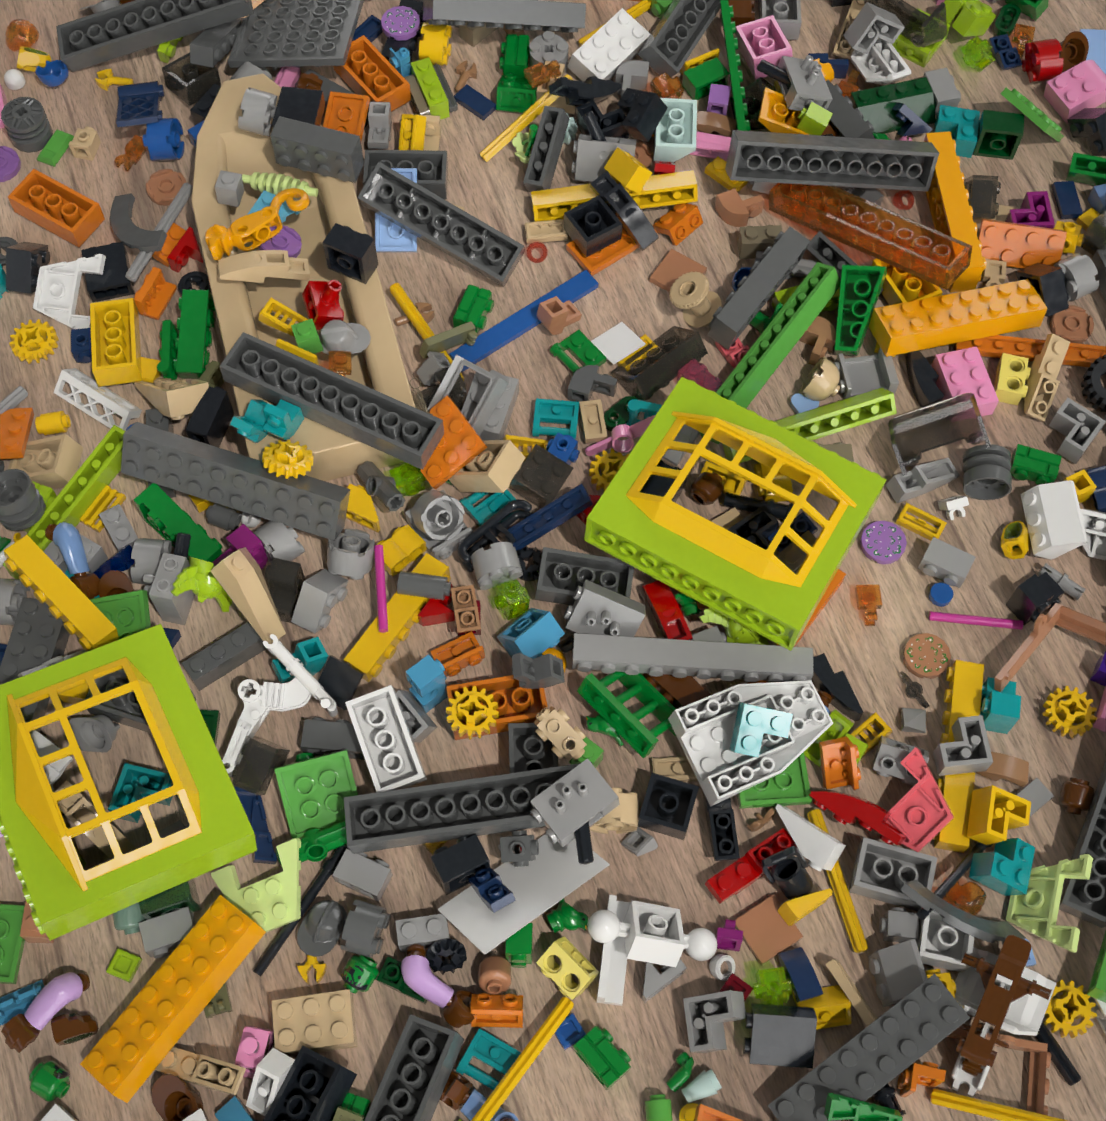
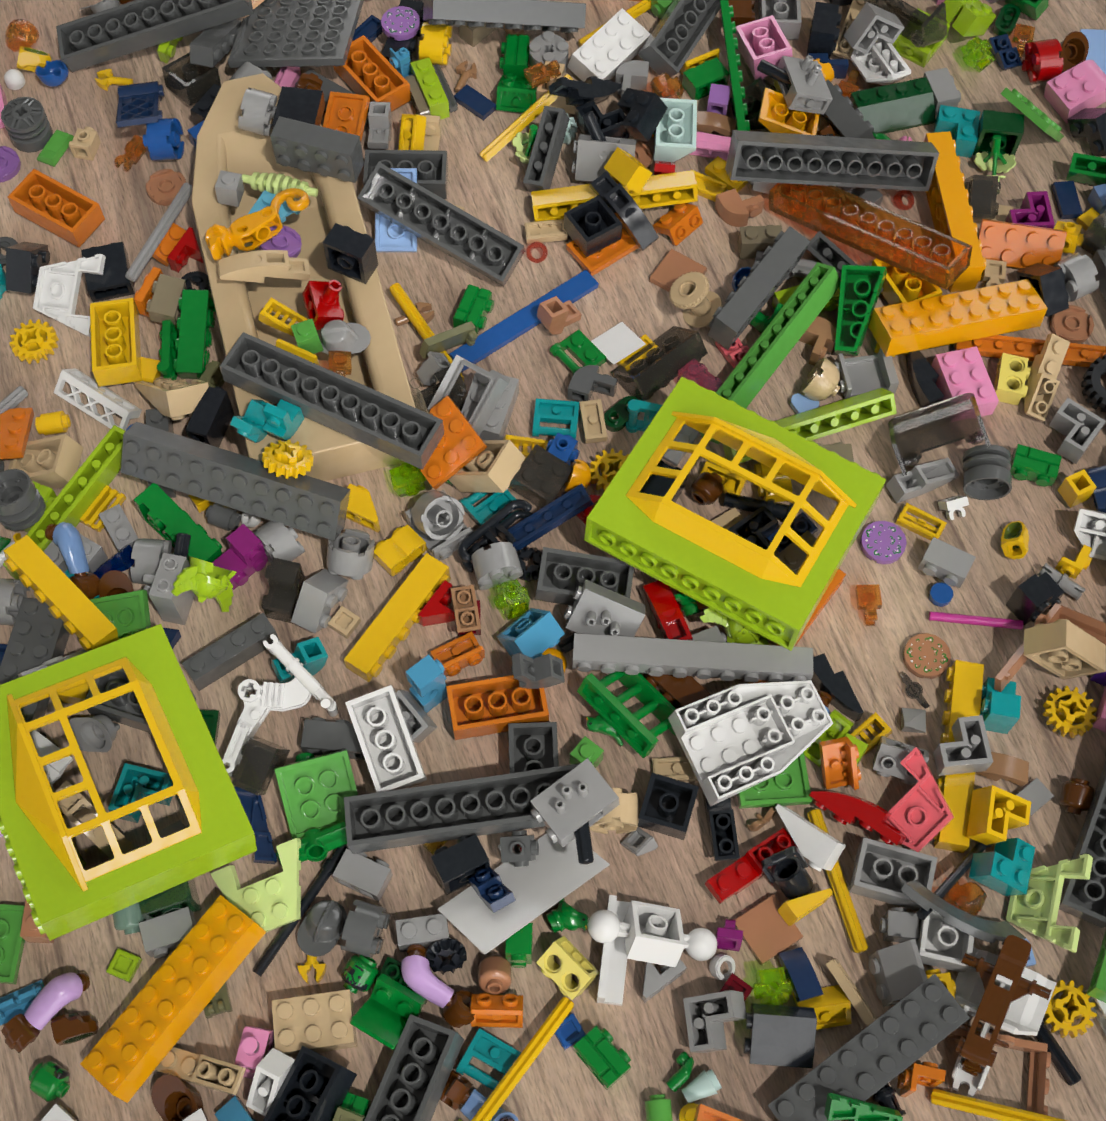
dark blue brick [71,328,92,363] -> none
dark grey tile [110,193,167,252] -> none
tan wedge [211,547,286,644] -> none
black piece [318,655,364,710] -> none
dark grey piece [357,461,405,511] -> none
dark pink bar [374,545,388,633] -> none
dark grey brick [397,571,451,600] -> none
yellow gear [446,686,499,740] -> none
tan brick [534,706,587,761] -> none
bright pink piece [585,415,656,456] -> none
brick [729,702,793,758] -> none
lime brick [797,102,833,136] -> none
dark blue slope [892,102,932,136] -> none
white slope [1020,480,1088,560] -> none
none -> dark tan brick [146,274,187,327]
none -> tan plate [328,606,361,639]
none -> green bracket [350,973,426,1049]
none -> light orange hair [564,459,591,492]
none -> yellow tile [691,169,728,202]
none -> black brick [806,2,842,59]
none -> plant [974,135,1016,184]
none -> tan brick [1024,619,1106,680]
none -> yellow bracket [1055,545,1092,579]

